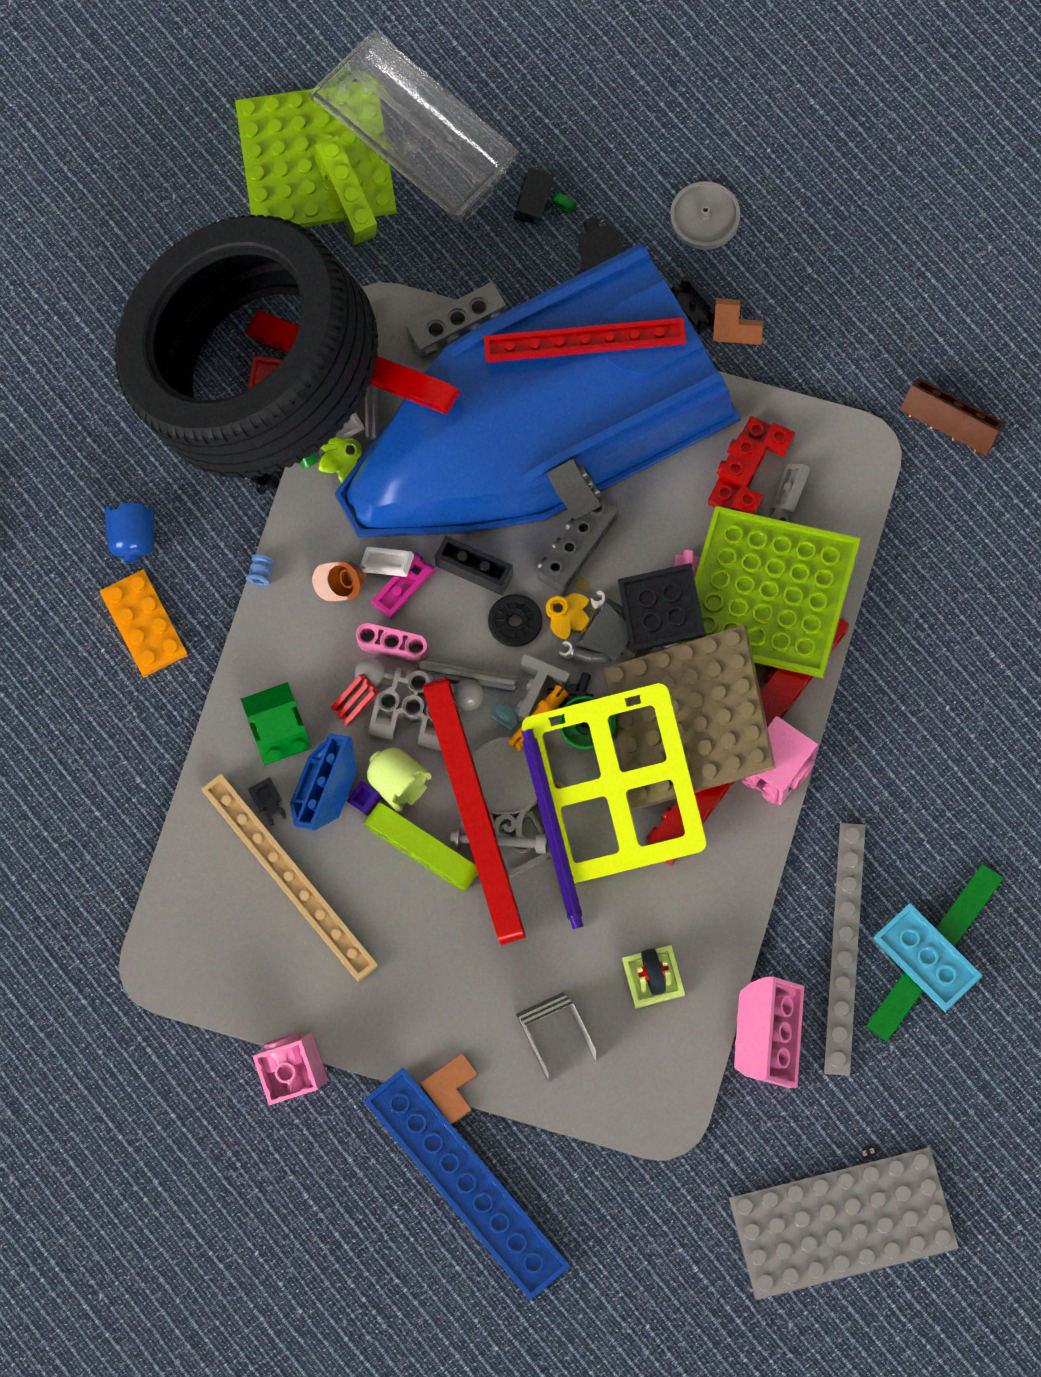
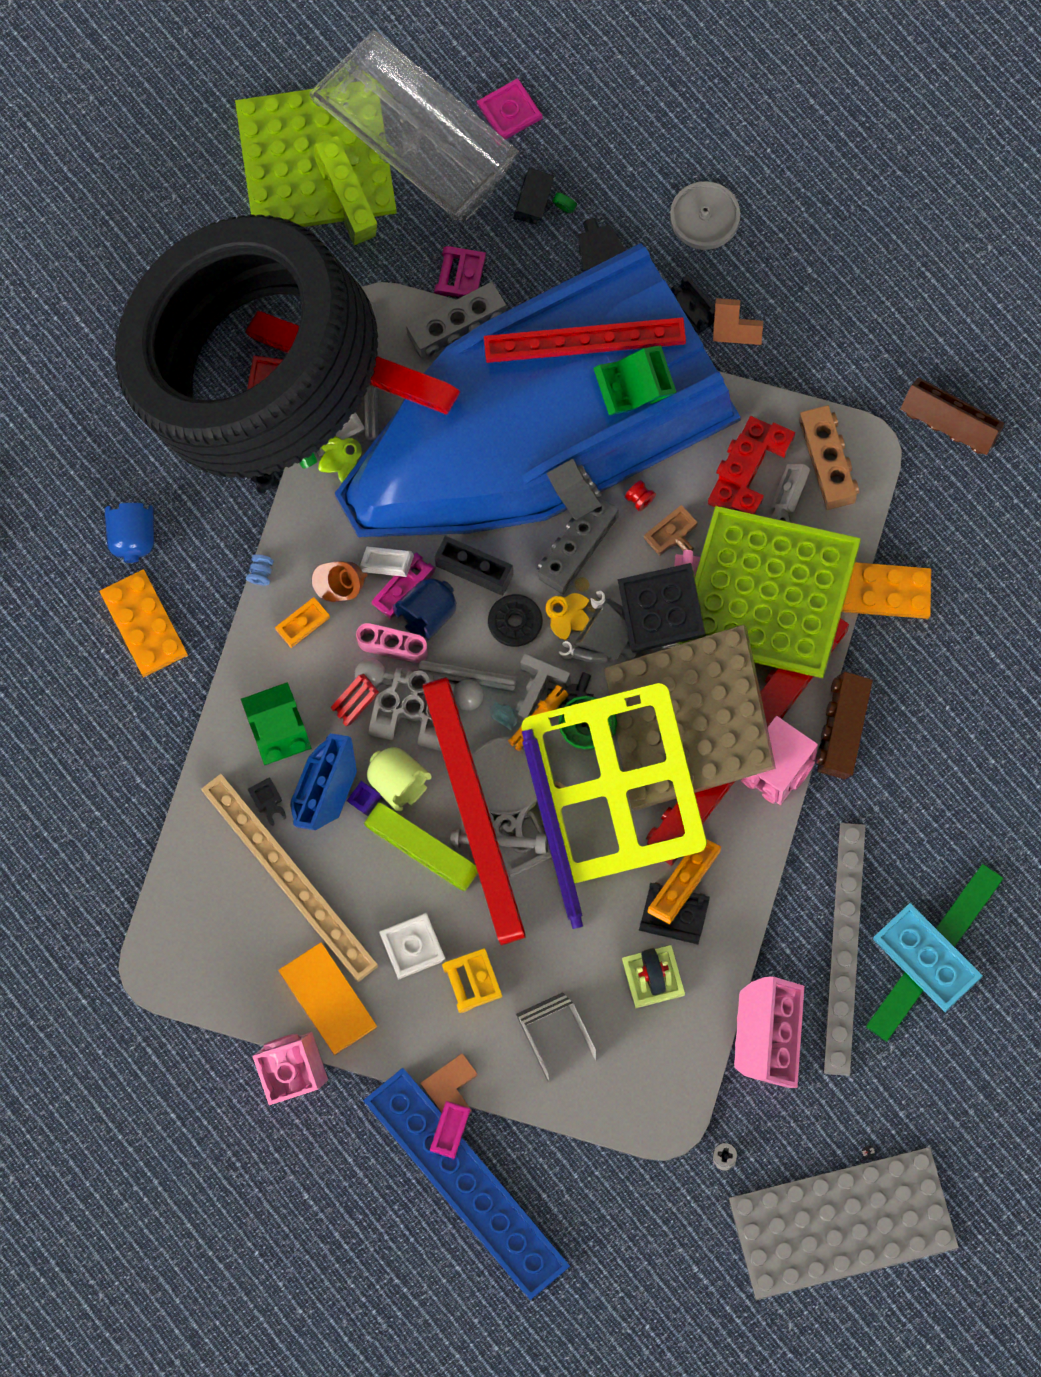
none -> light orange plate [275,597,330,648]
none -> light orange tile [278,942,377,1055]
none -> white plate [379,913,446,980]
none -> dark blue cylinder [393,577,457,640]
none -> dark pink tile [430,1101,471,1159]
none -> dark pink plate [434,246,486,298]
none -> yellow plate [442,948,502,1013]
none -> dark pink tile [477,78,543,141]
none -> green piece [593,345,677,415]
none -> red wheel [625,480,656,511]
none -> black piece [639,882,710,945]
none -> medium nougat plate [644,505,698,556]
none -> light orange tile [648,839,721,924]
none -> light grey bush [713,1143,737,1171]
none -> medium nougat brick [799,405,859,510]
none -> reddish brown brick [816,672,873,780]
none -> light orange plate [842,562,931,619]

